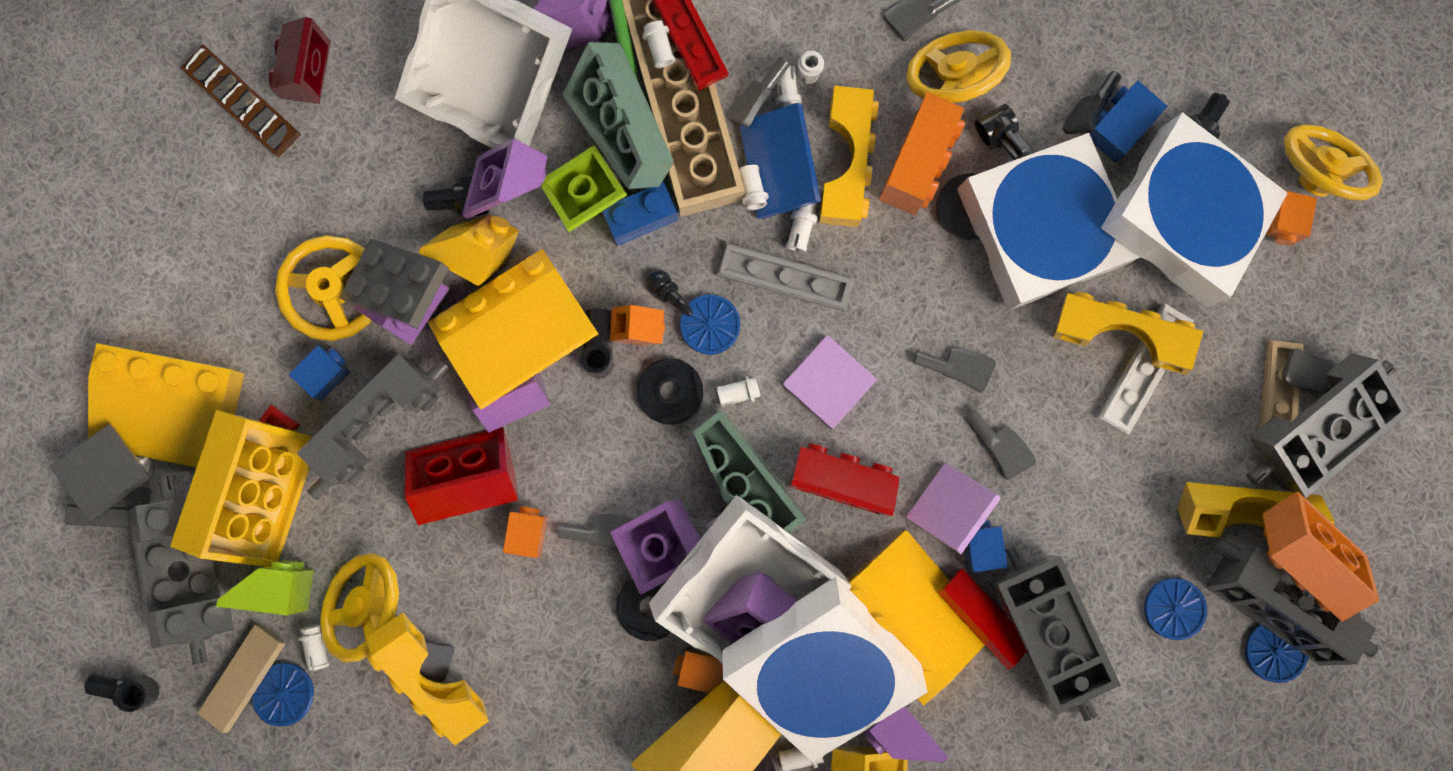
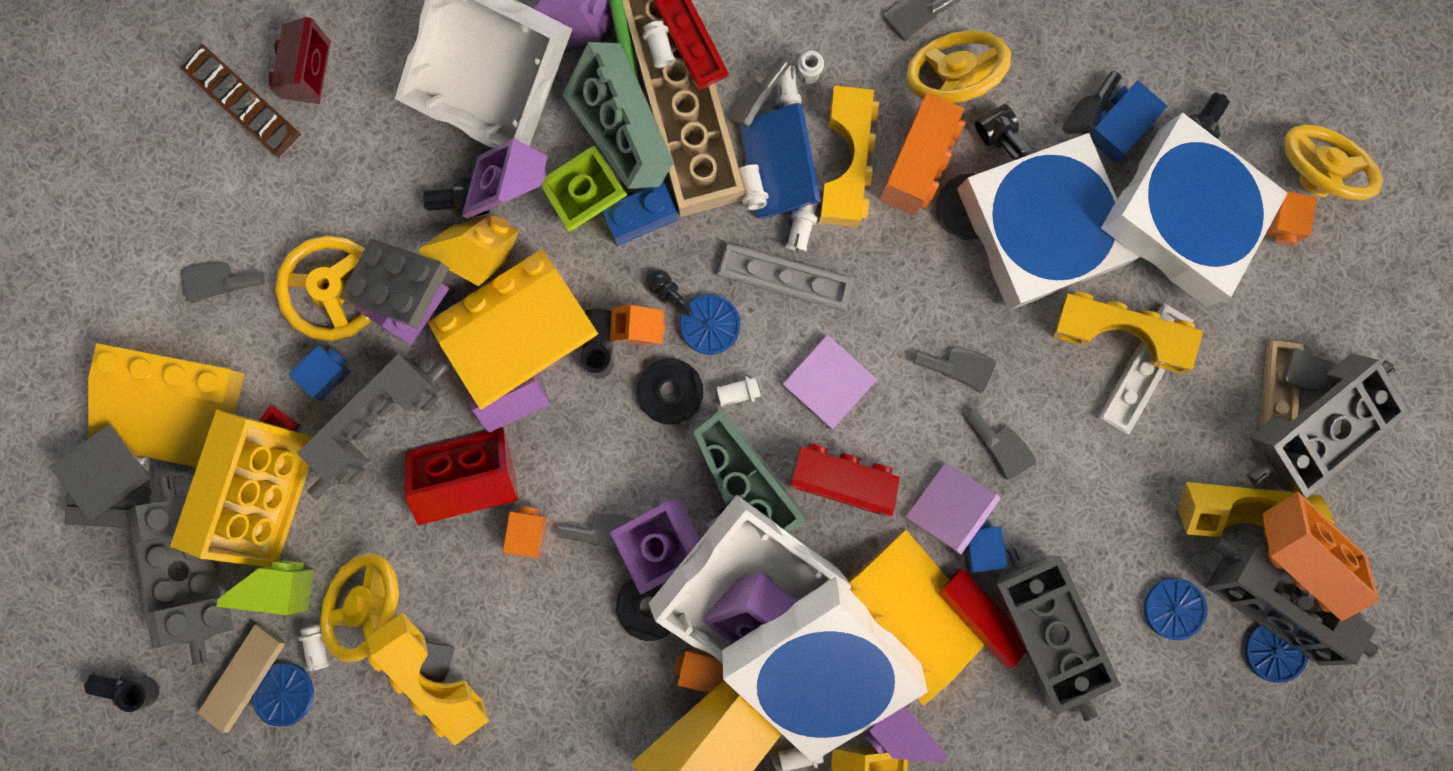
none -> dark grey piece [182,262,265,303]

